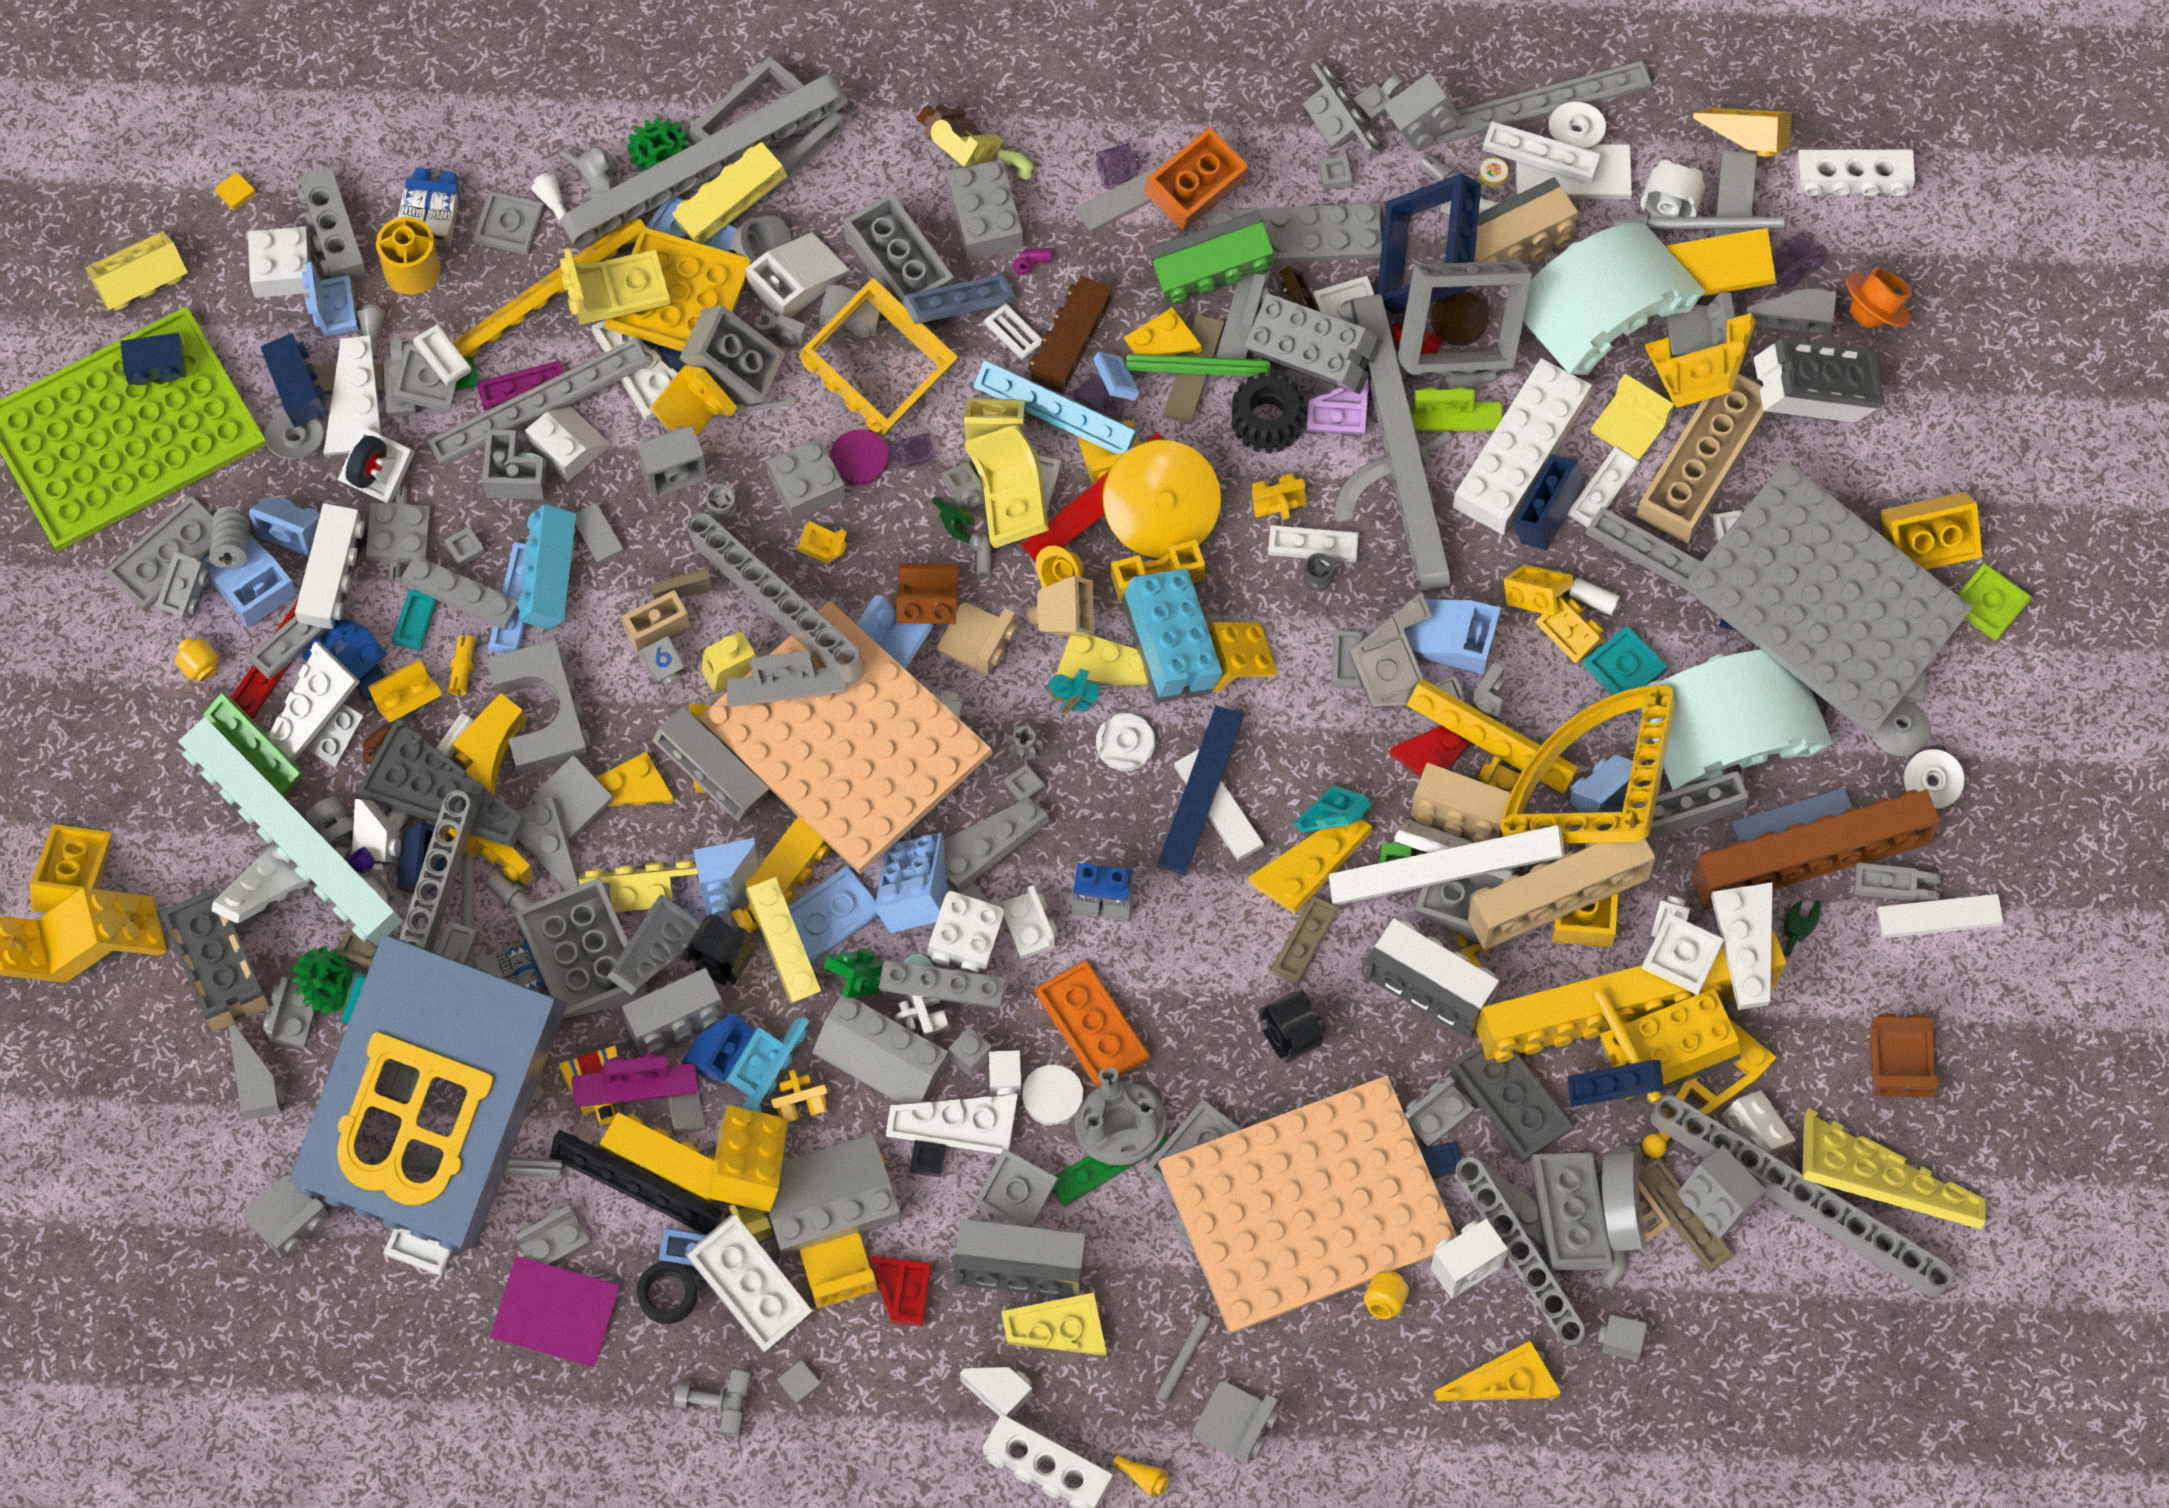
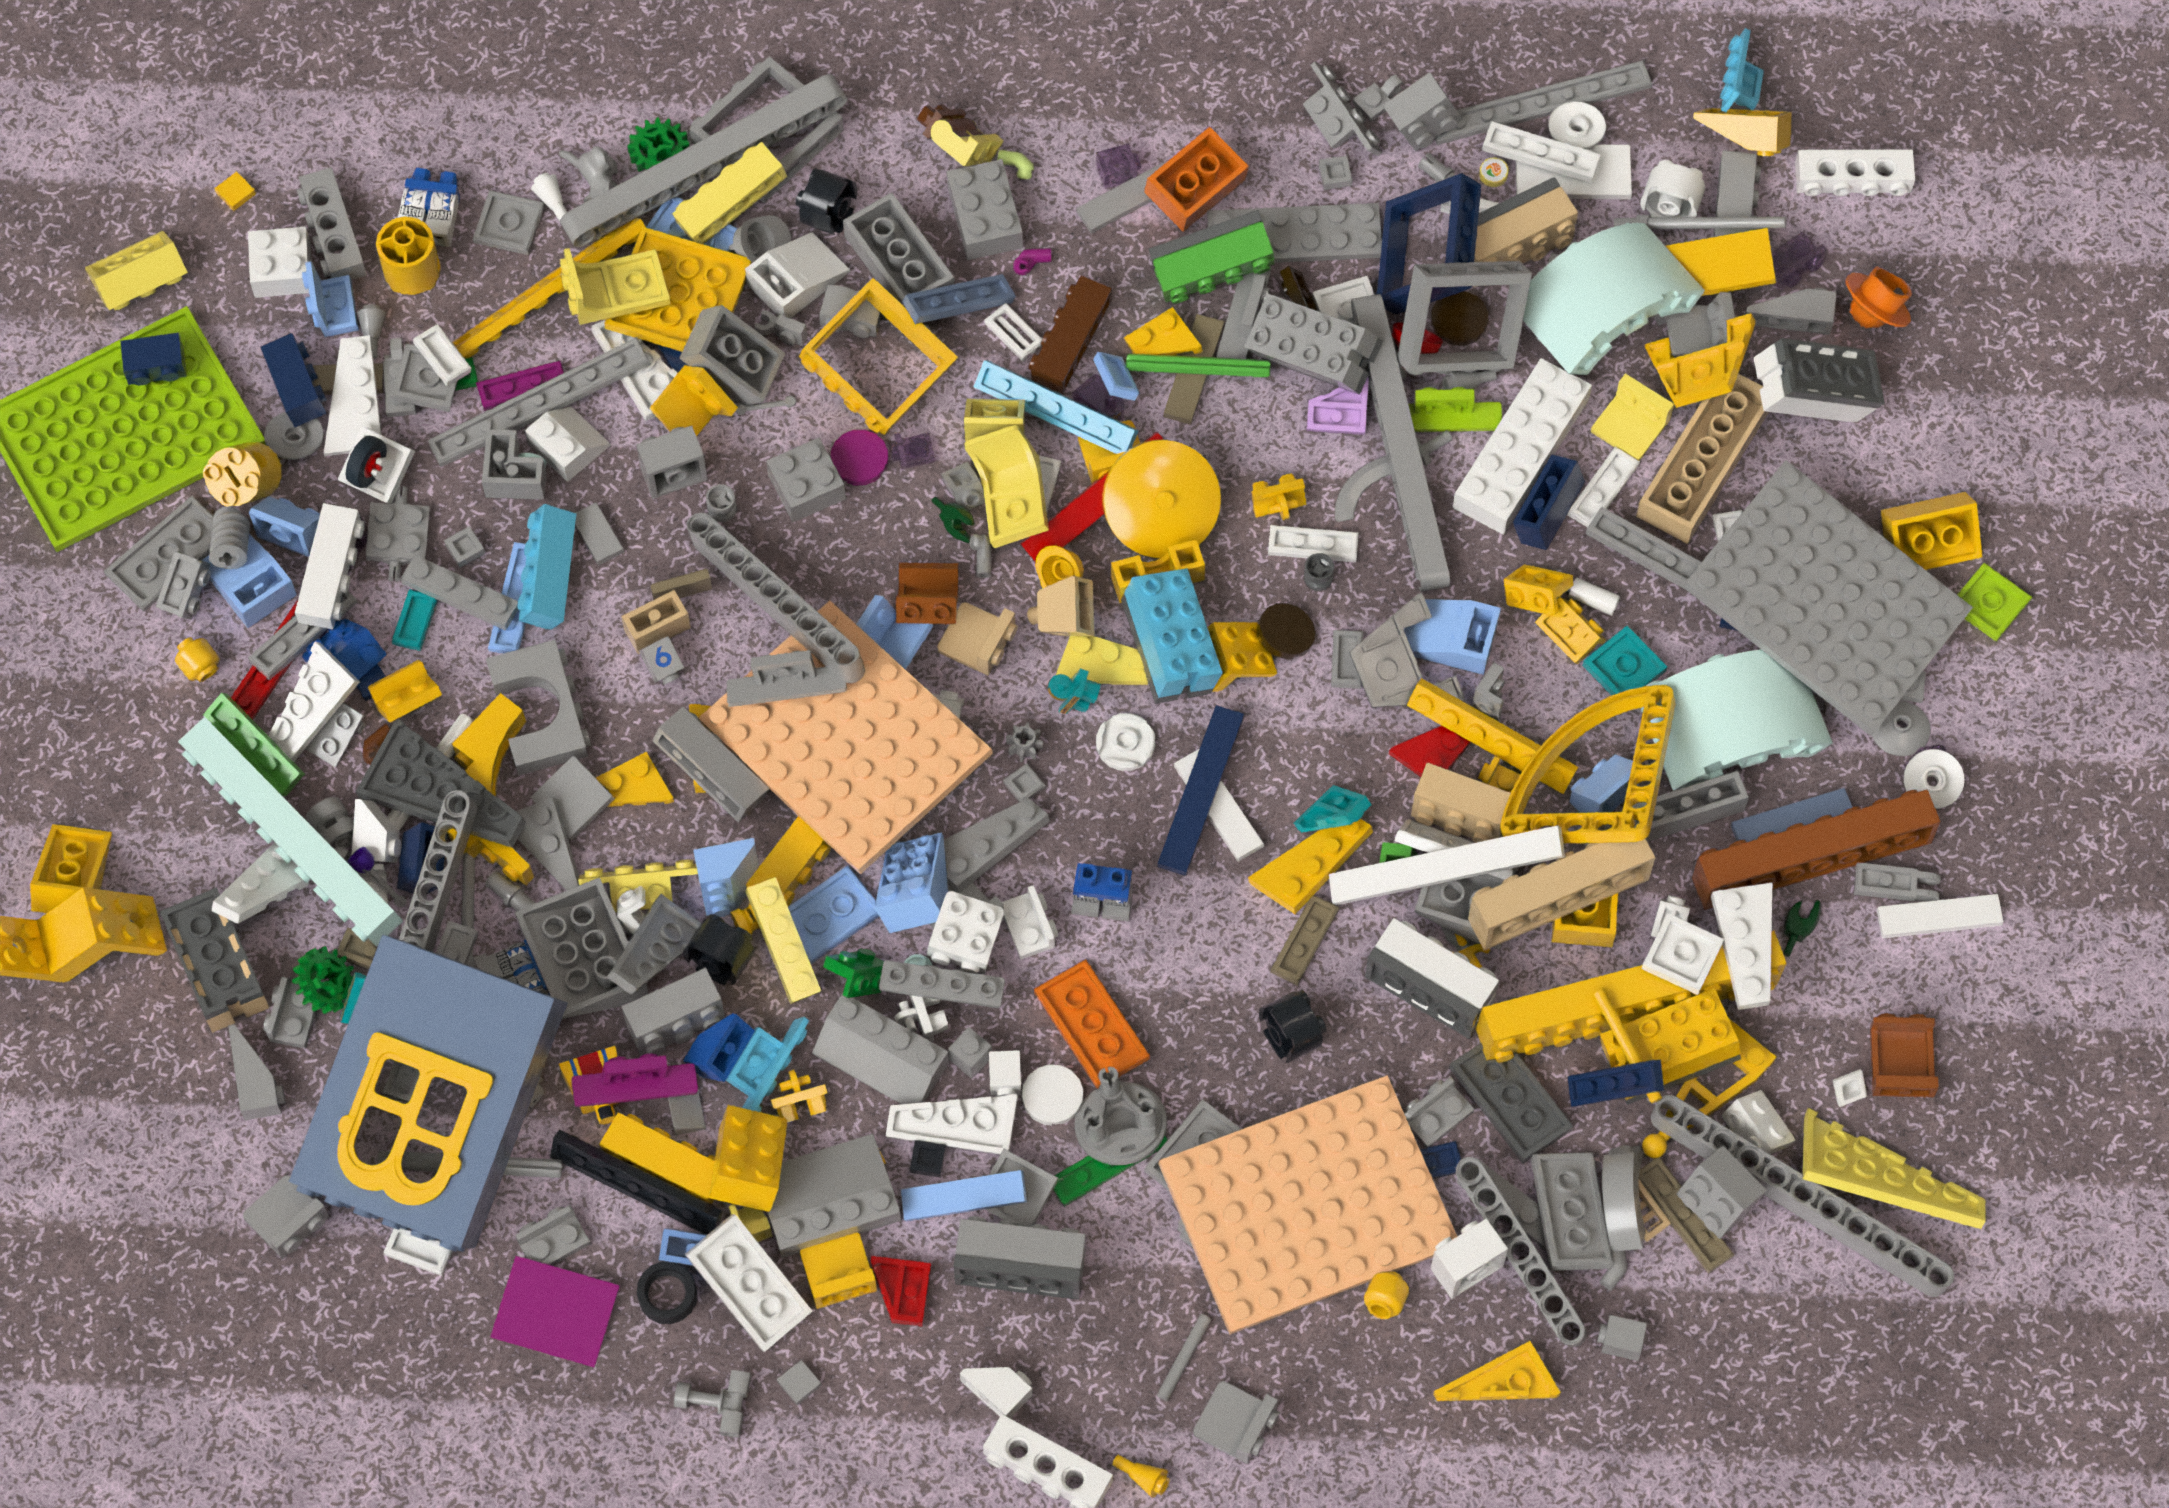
yellow pin [448,635,476,696] -> none
light yellow torso [701,631,758,694] -> none
yellow bracket [797,521,847,564] -> none
light yellow wing [1001,1293,1107,1356] -> none
black tyre [1231,372,1305,453] -> none
none -> yellow cylinder [203,442,282,506]
none -> white bracket [617,886,646,934]
none -> black brick [795,168,858,235]
none -> light blue tile [901,1170,1027,1221]
none -> dark brown tile [1256,603,1316,659]
none -> medium azure bracket [1720,28,1764,113]
none -> white slope [1833,1069,1867,1107]

